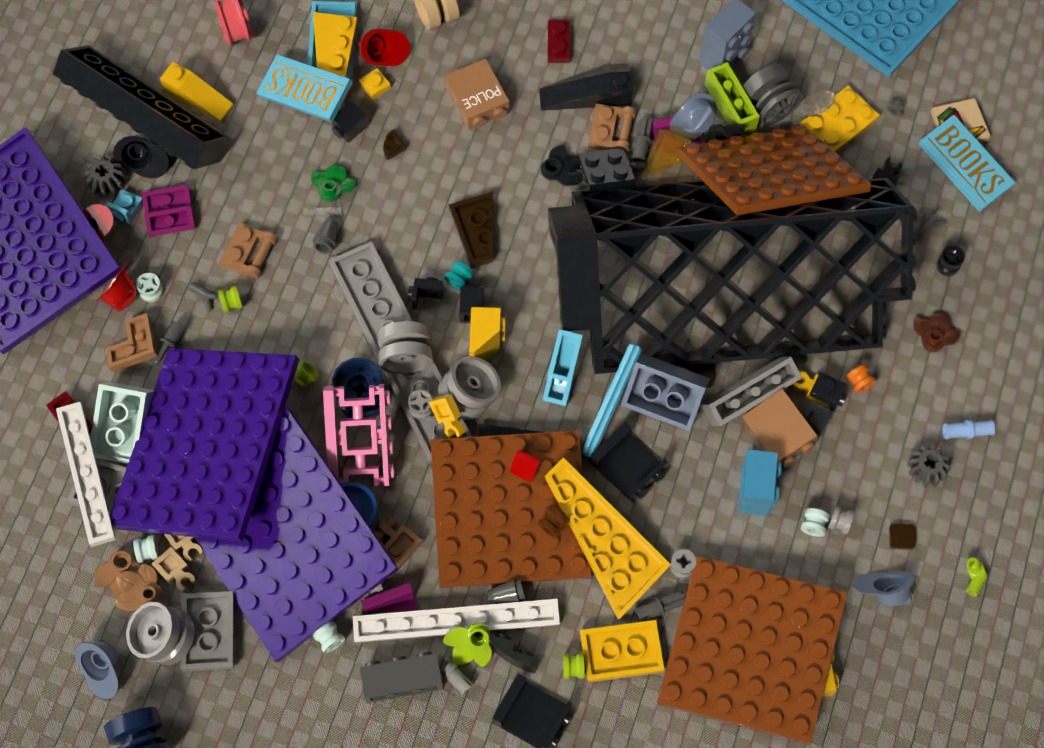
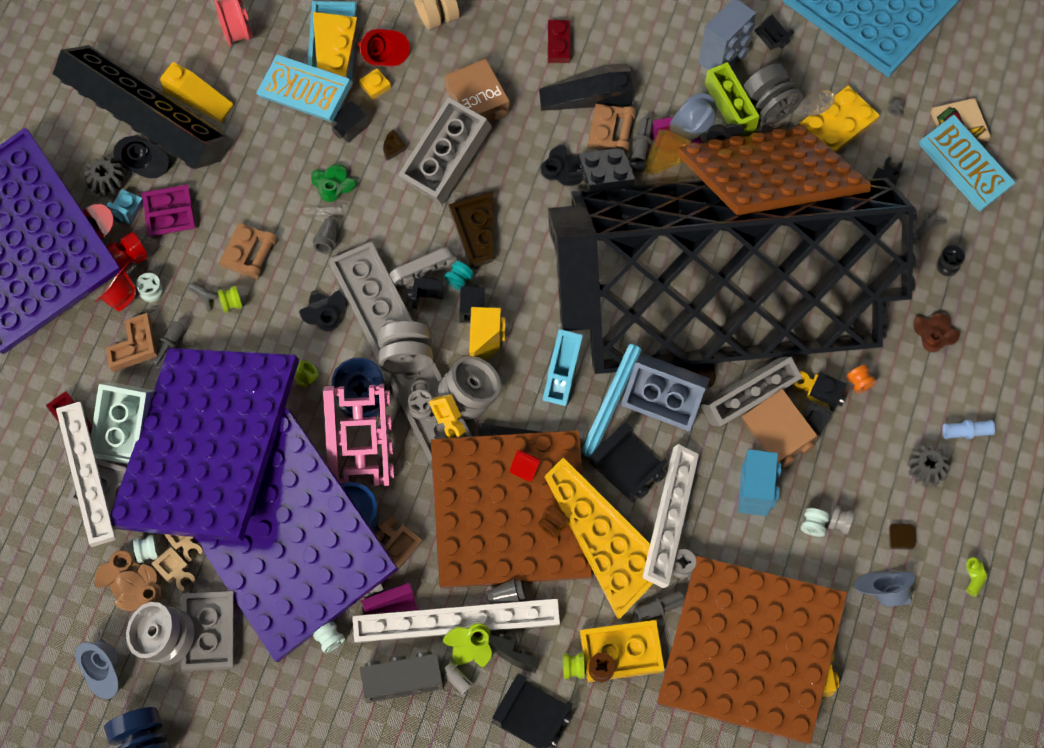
none -> red wheel [107,232,148,269]
none -> black plate [299,290,345,331]
none -> light grey beam [389,247,457,288]
none -> light grey brick [398,97,492,205]
none -> reddish brown wheel [588,652,615,683]
none -> white plate [642,444,699,588]
none -> black bracket [754,14,794,51]

